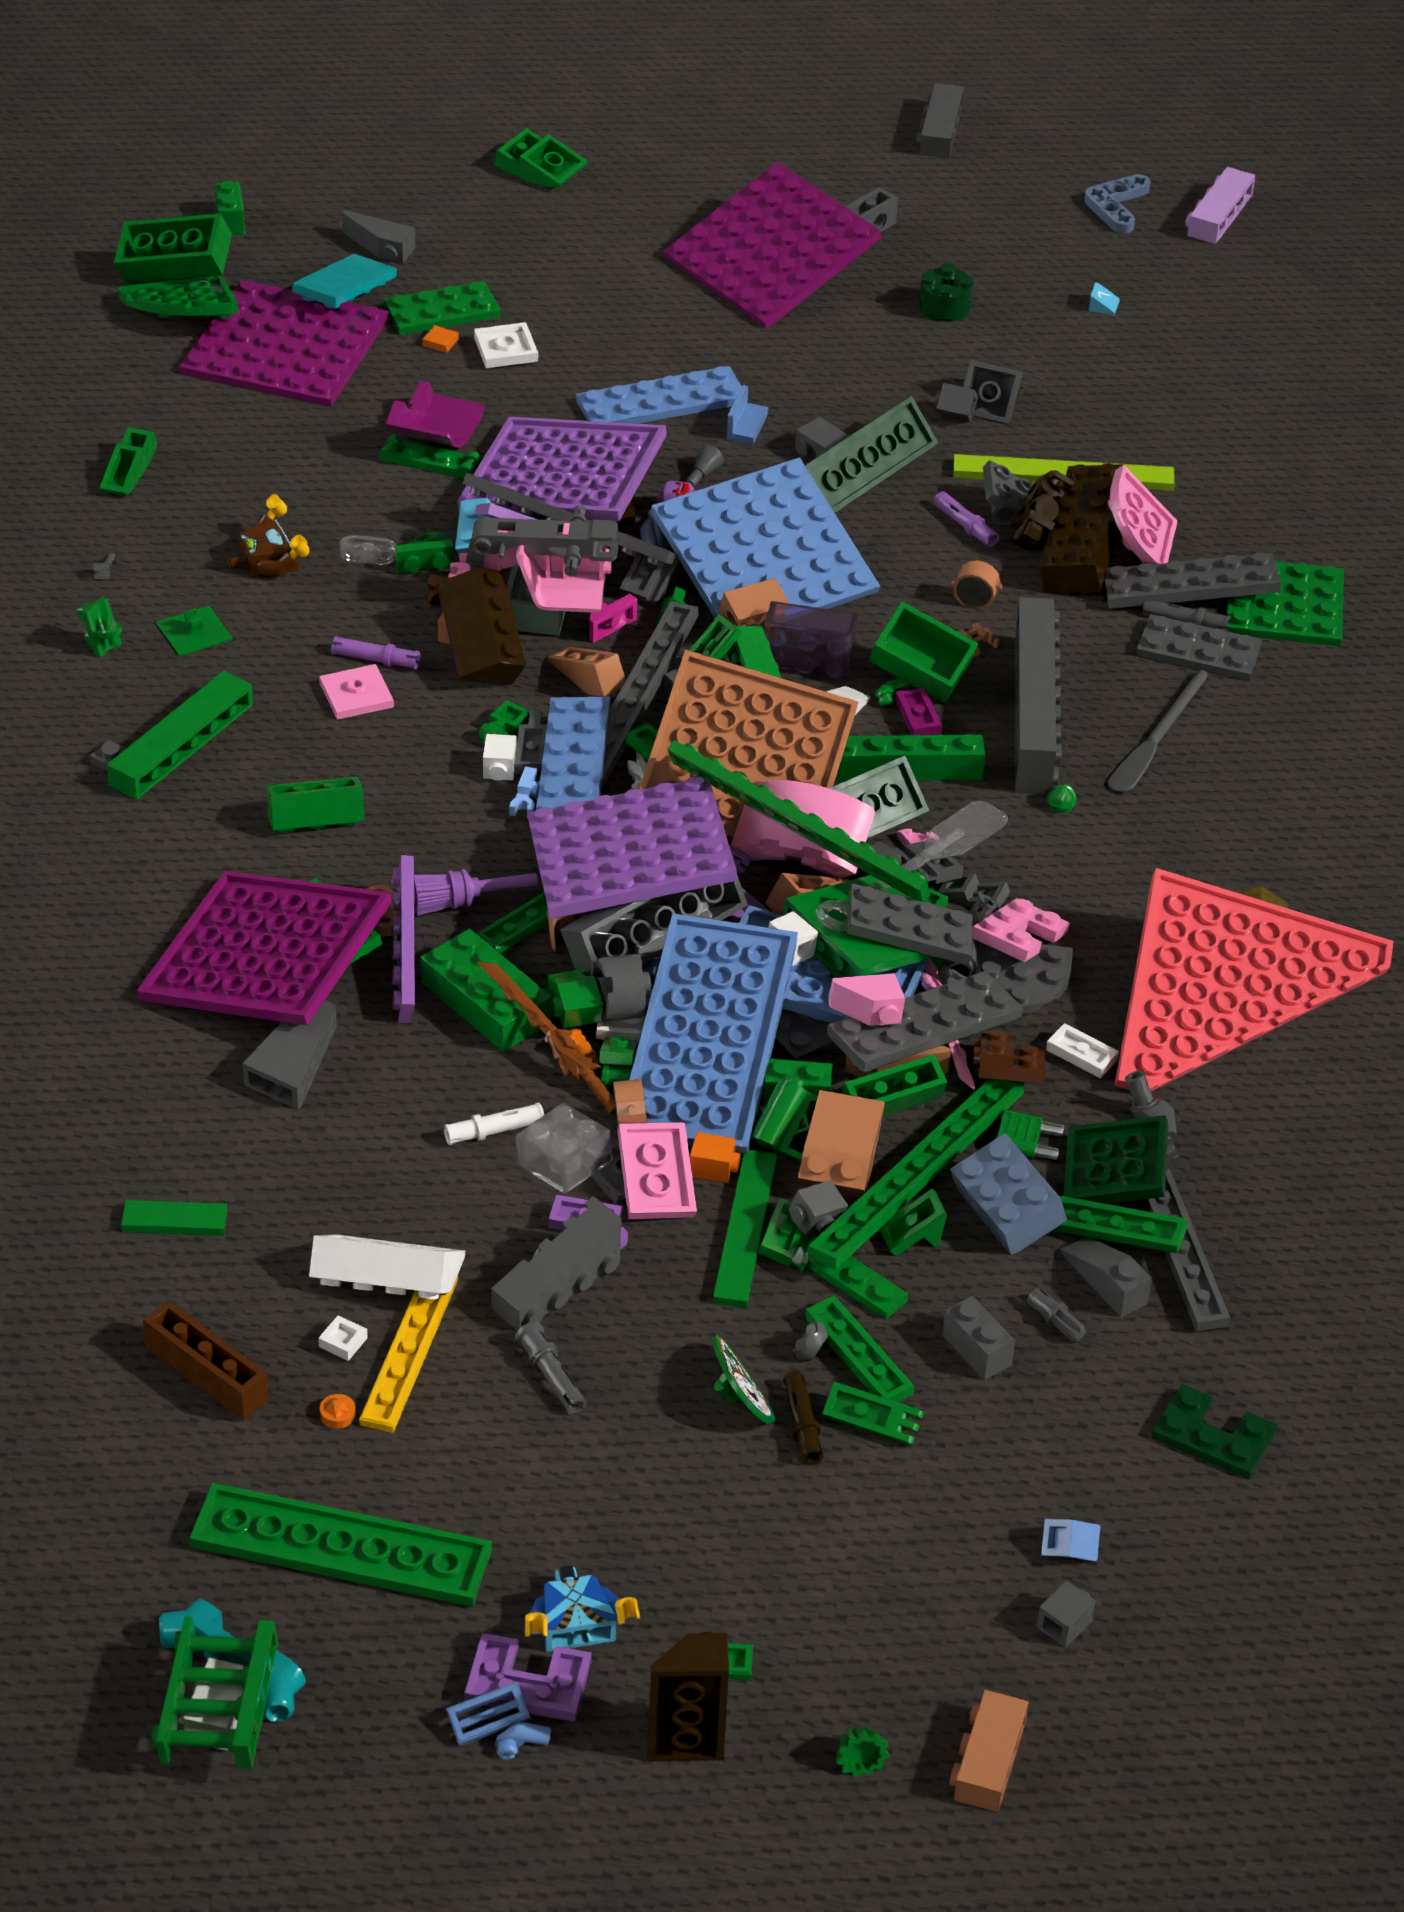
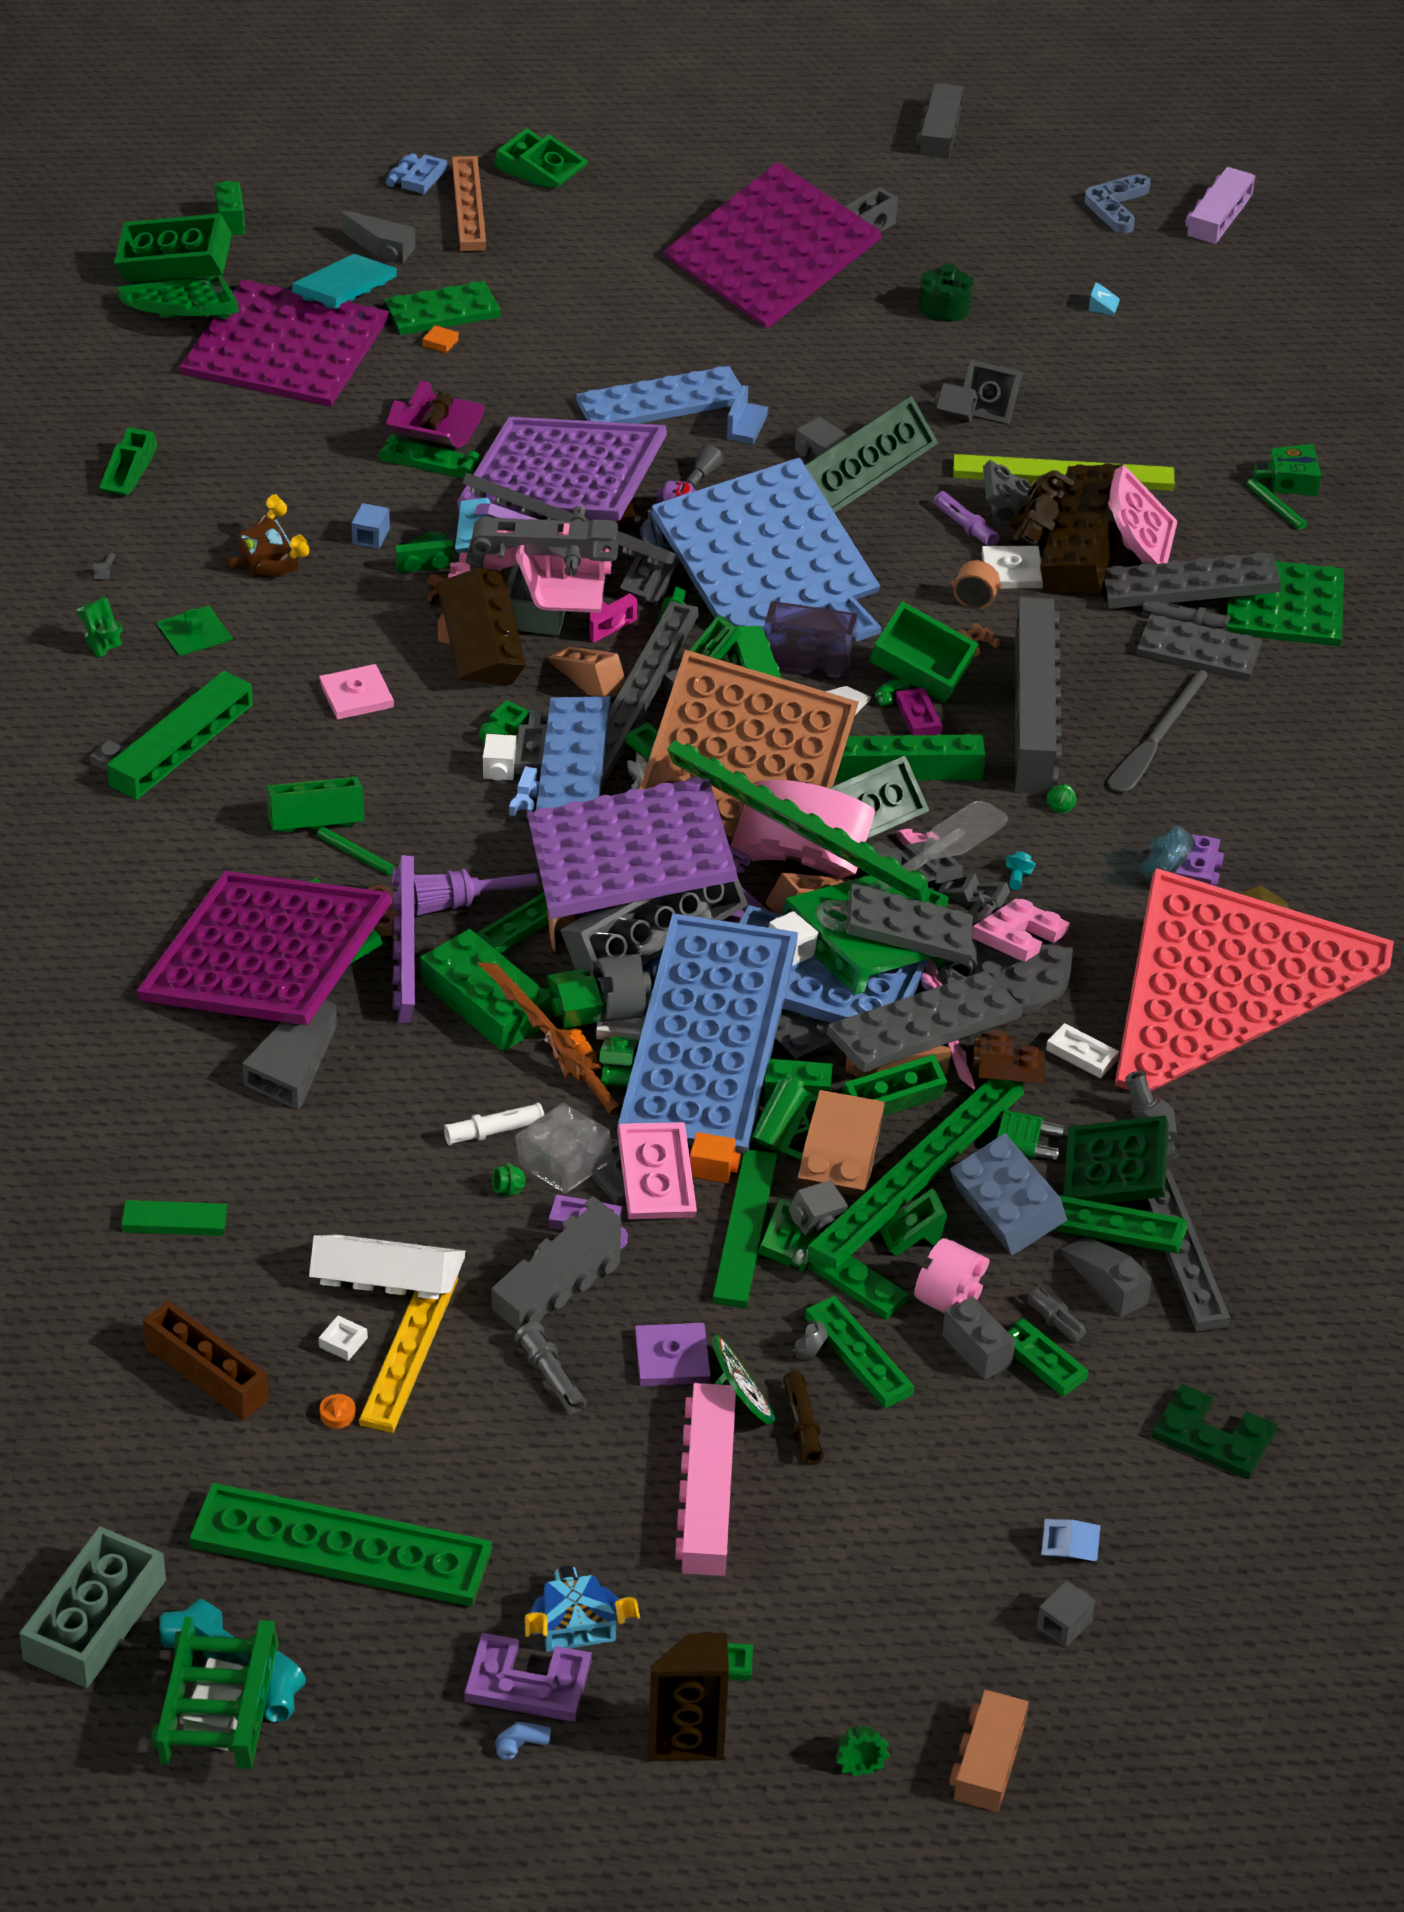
medium lavender pin [331,636,421,670] -> none
clear plate [340,535,396,565] -> none
medium blue tile [446,1681,531,1746] -> none
white plate [474,322,538,368] -> none
nougat piece [613,1079,647,1126] -> none
nougat brick [719,578,790,628] -> none
green hinge [822,1382,924,1446] -> none
bright pink slope [829,974,905,1026] -> none
none -> sand green brick [19,1526,166,1688]
none -> green bar [317,827,396,876]
none -> medium blue brick [352,503,390,549]
none -> medium blue plate [386,153,447,194]
none -> dark brown pin [419,392,453,431]
none -> nougat plate [452,156,486,251]
none -> green plate [492,1163,526,1197]
none -> medium lavender plate [635,1323,710,1386]
none -> bright pink brick [675,1383,736,1576]
none -> medium blue tile [827,595,881,642]
none -> bright pink brick [914,1238,990,1314]
none -> white plate [982,546,1043,588]
none -> teal plate [1005,851,1036,890]
none -> green plate [1007,1318,1089,1397]
none -> clear light blue tile [1139,825,1193,881]
none -> medium lavender brick [1175,833,1224,887]
none -> green bar [1247,478,1307,530]
none -> green torso [1254,444,1321,496]

